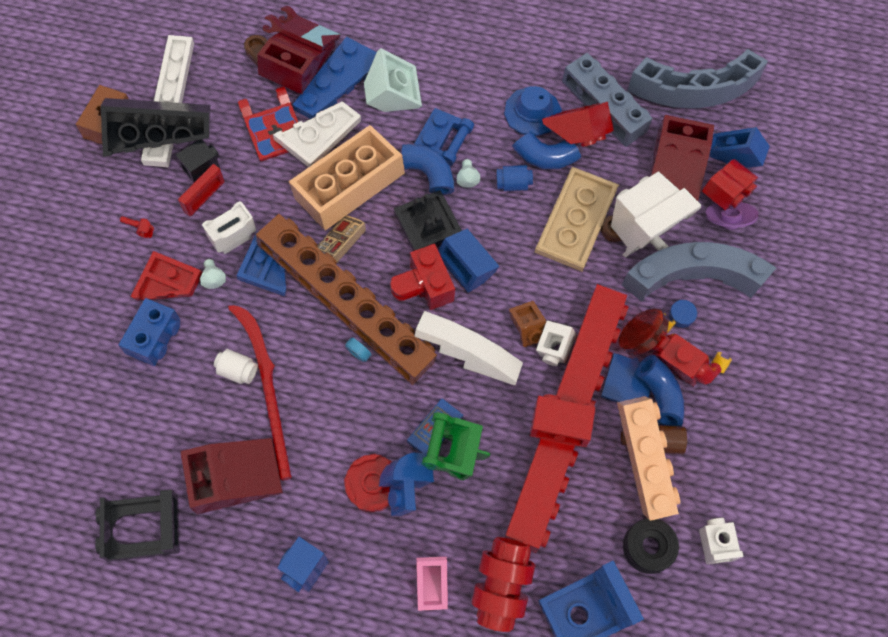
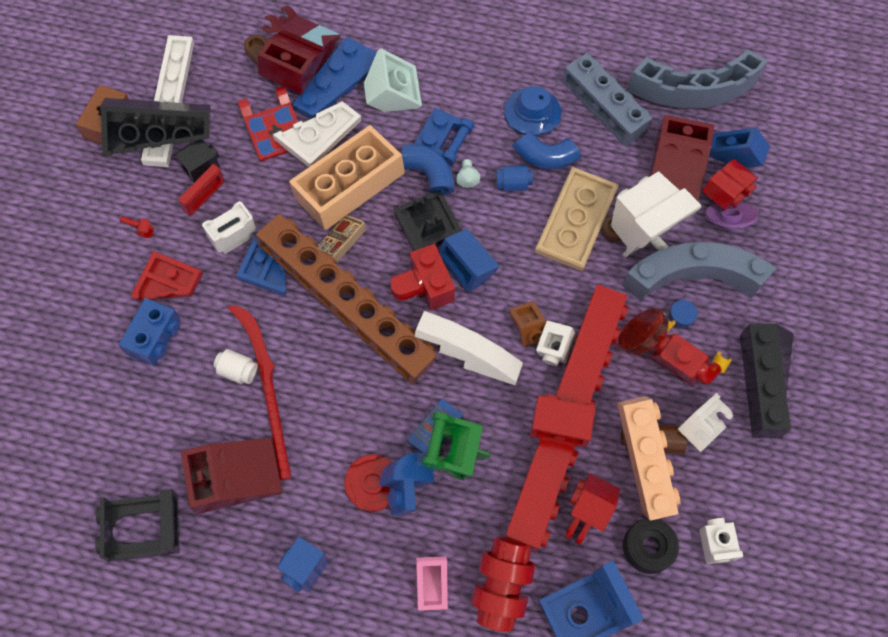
light aqua rock [200,259,226,289] -> none
dark azure tile [345,337,372,362] -> none
red slope [542,101,614,147] -> none
blue piece [600,353,651,402] -> none
blue cylinder [636,354,684,426] -> none
none -> red brick [564,473,620,545]
none -> white hinge [678,393,733,452]
none -> black wedge [740,323,794,438]

